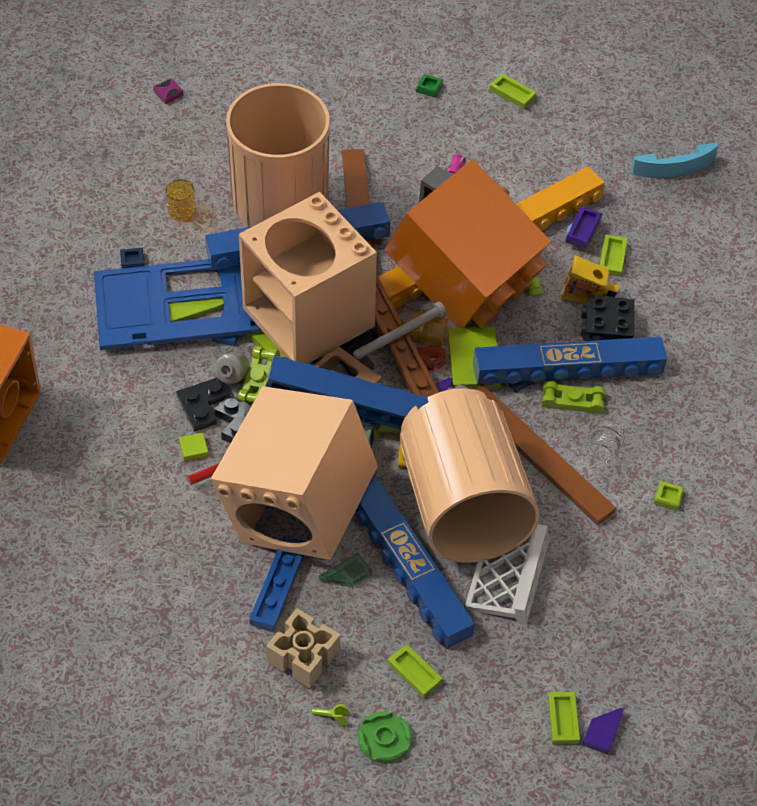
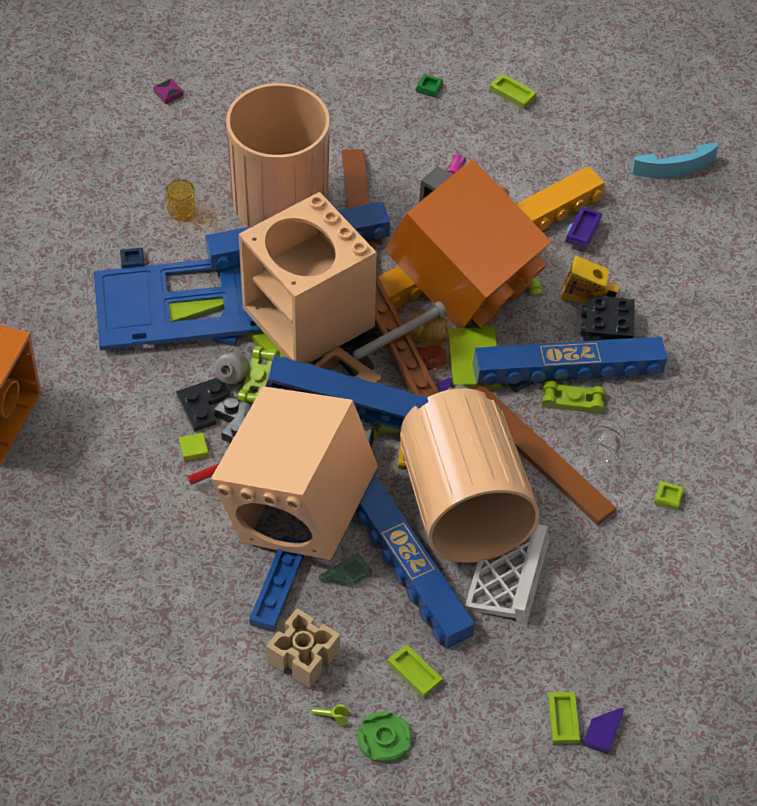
lime tile [600,234,628,277] -> none

